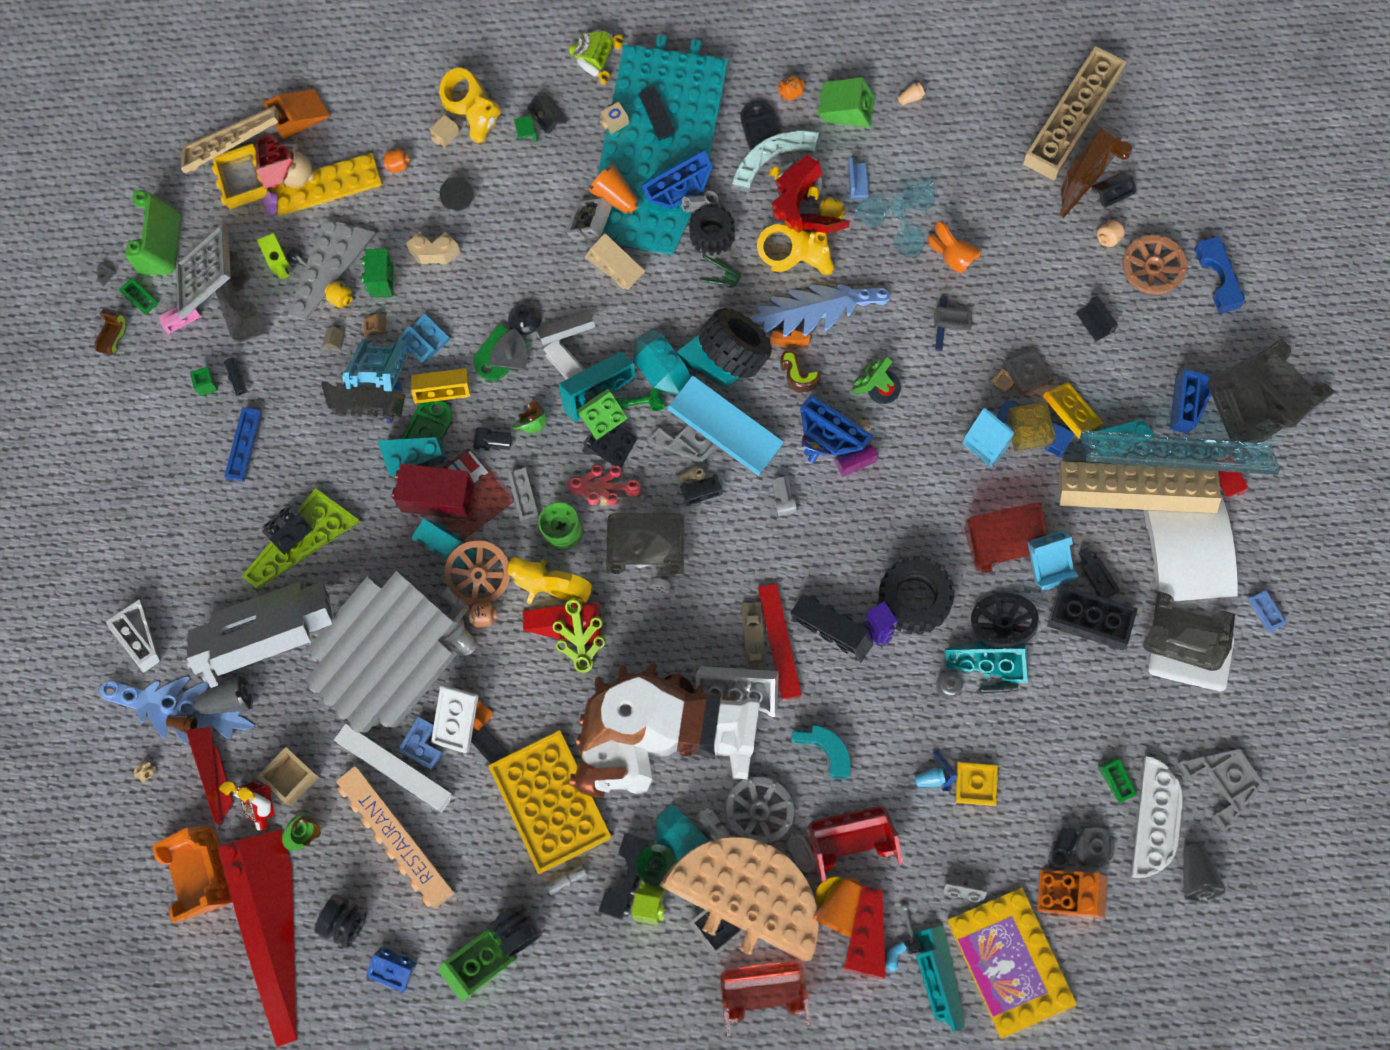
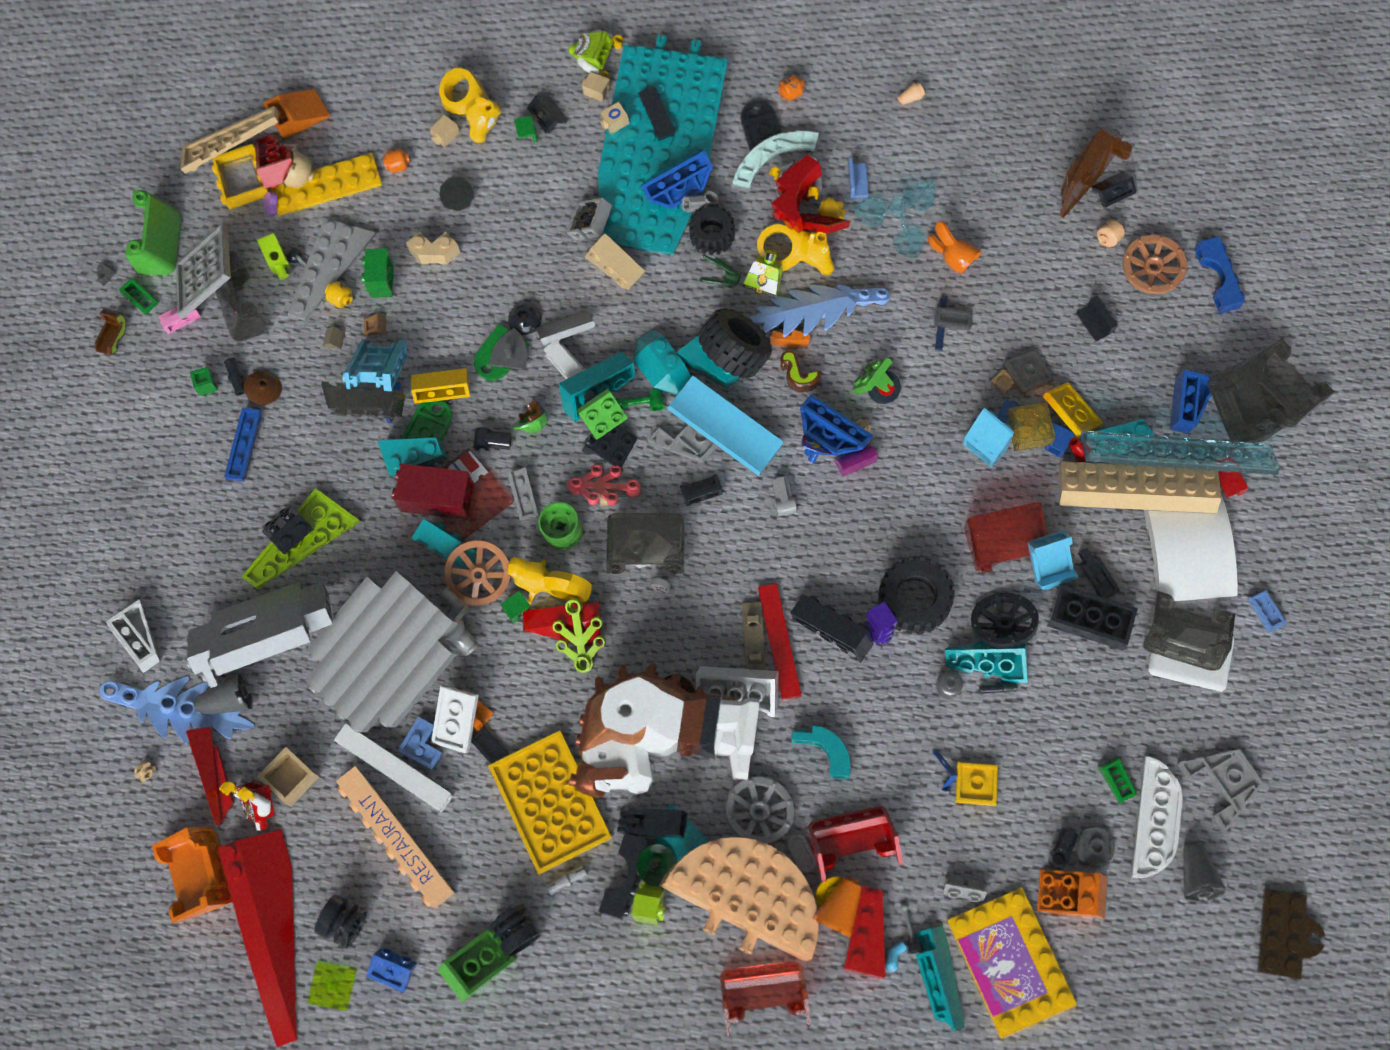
reddish brown cone [166,714,198,733] -> none
bright green piece [282,814,321,851] -> none
dark azure slope [398,313,452,363] -> none
nougat head [469,602,497,628] -> none
orange cone [588,163,639,214] -> none
dark tan arm [678,467,706,483] -> none
piece [688,909,746,956] -> none
white hinge [695,808,731,841] -> none
bright green slope [818,77,875,127] -> none
medium azure cone [915,766,946,787] -> none
tan brick [1023,46,1127,181] -> none
none -> reddish brown dish [244,371,282,405]
none -> clear neon green piece [307,962,357,1011]
none -> green panel [500,591,530,624]
none -> tan brick [582,72,610,102]
none -> black hinge [617,808,688,838]
none -> torso [743,250,783,298]
none -> red cone [1069,438,1093,463]
none -> dark brown plate [1257,889,1325,980]

